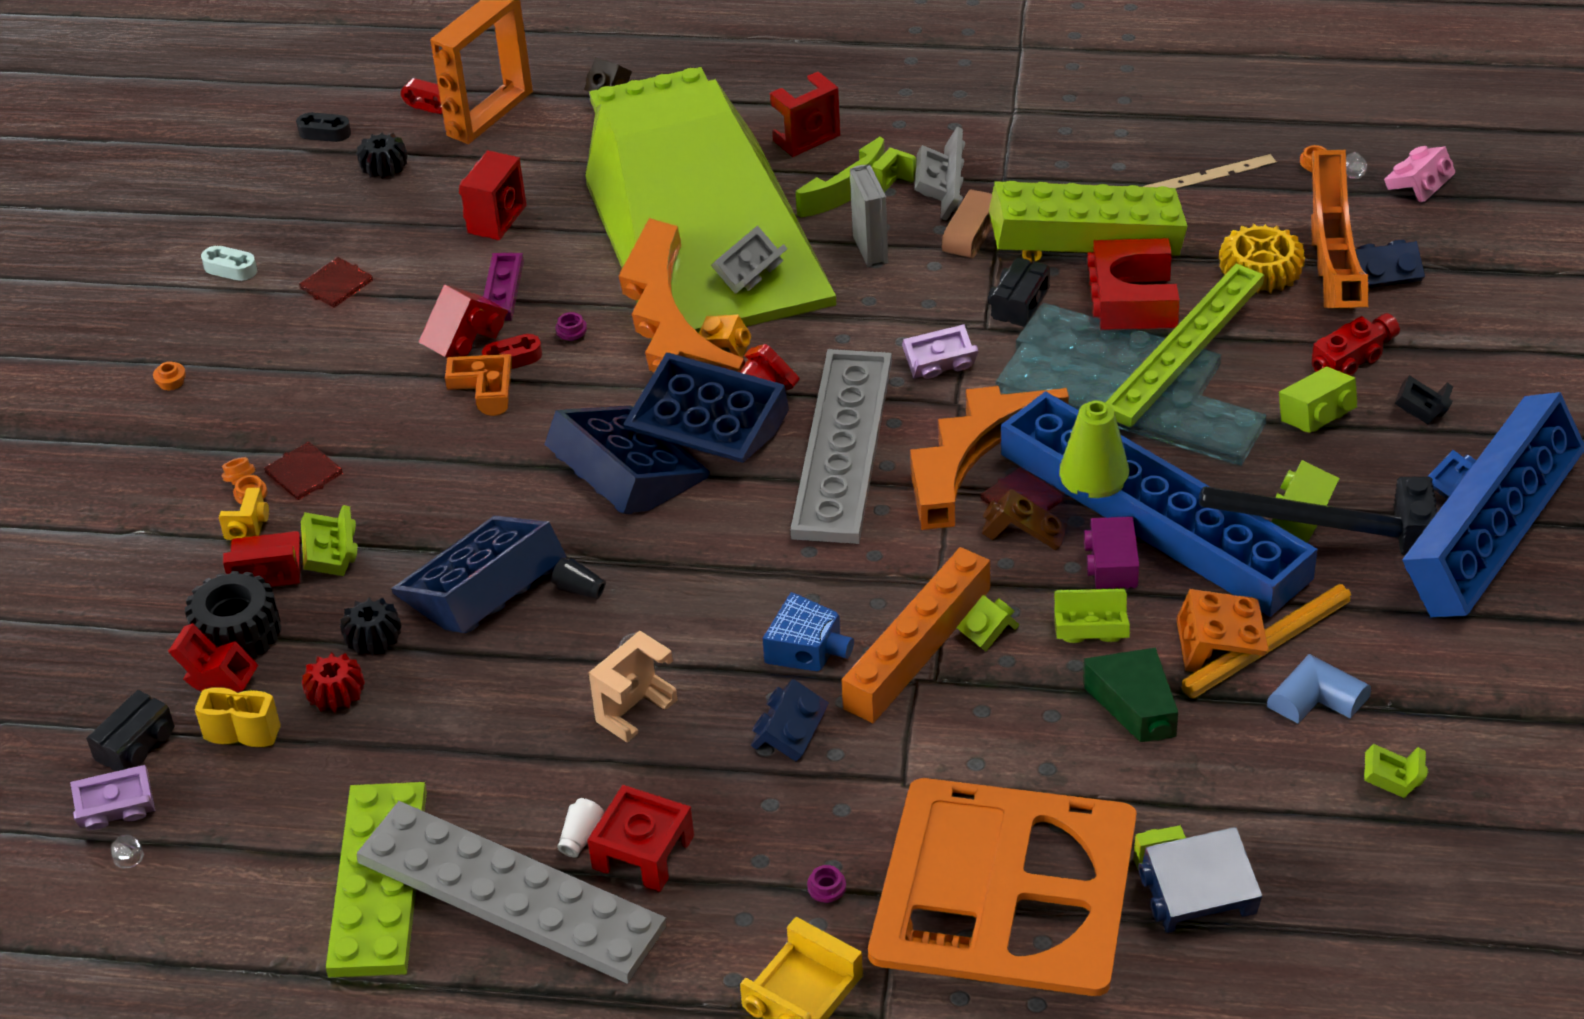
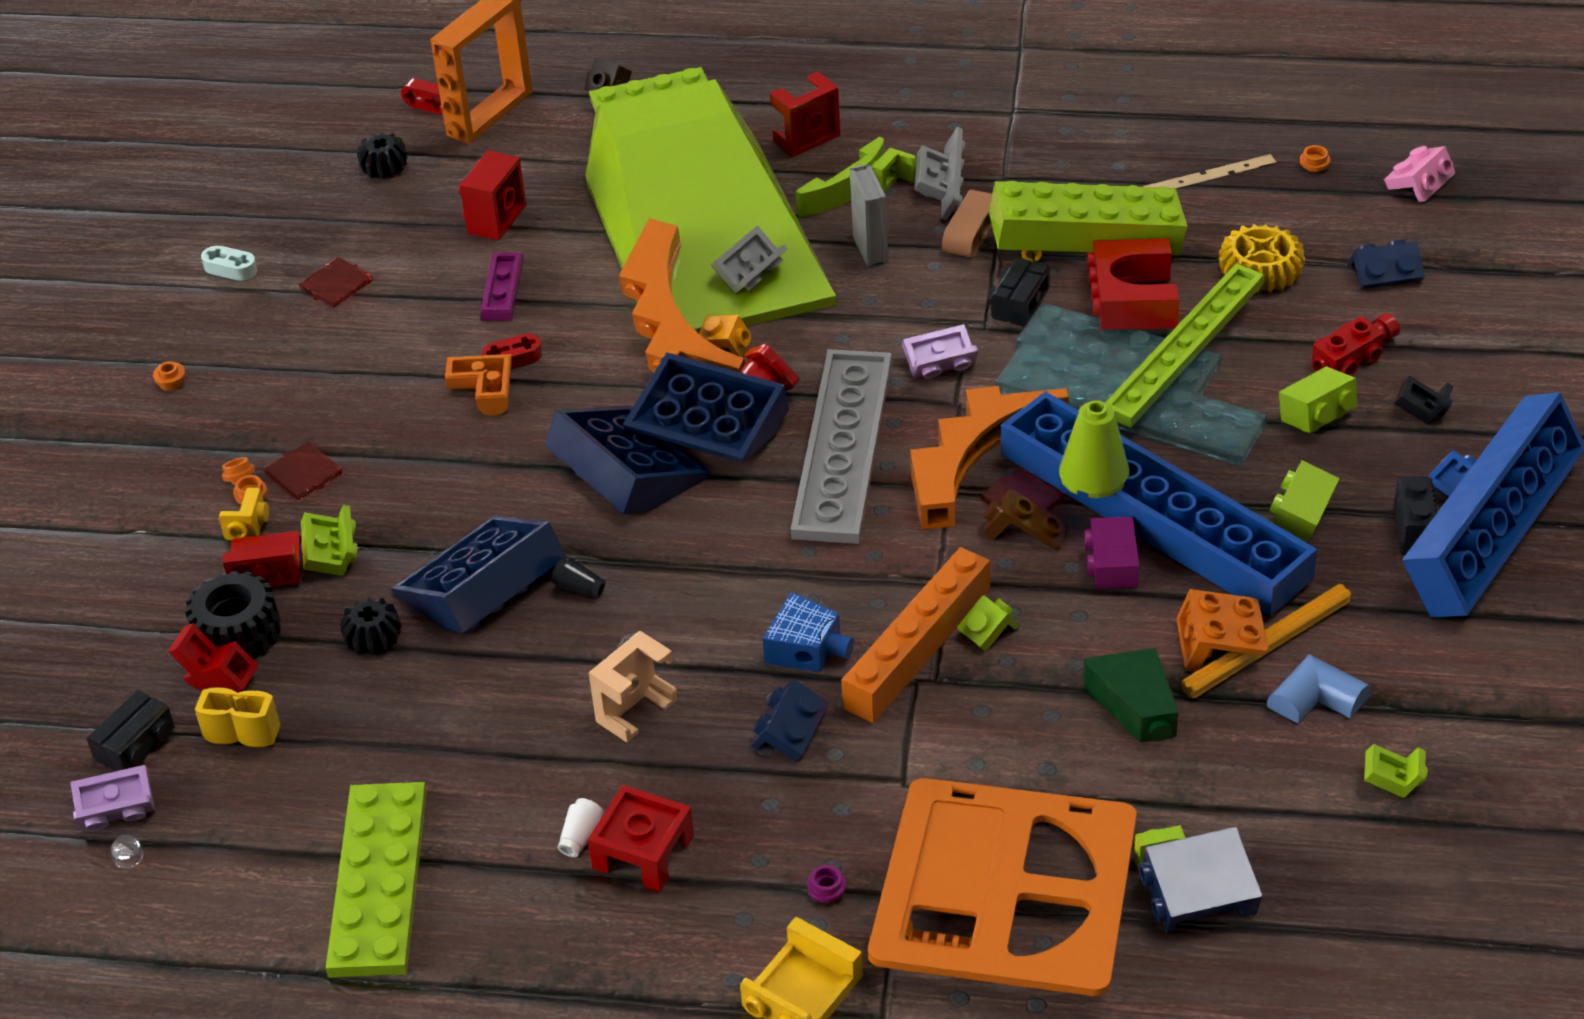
black beam [296,112,351,142] -> none
red gear [302,652,365,713] -> none
light grey plate [357,801,666,984] -> none
red brick [419,284,508,357] -> none
magenta plate [555,312,587,341] -> none
lime bracket [1054,589,1130,643] -> none
black axle [1199,486,1403,538] -> none
orange arch [1311,150,1368,308] -> none
clear hinge [1346,152,1367,179] -> none

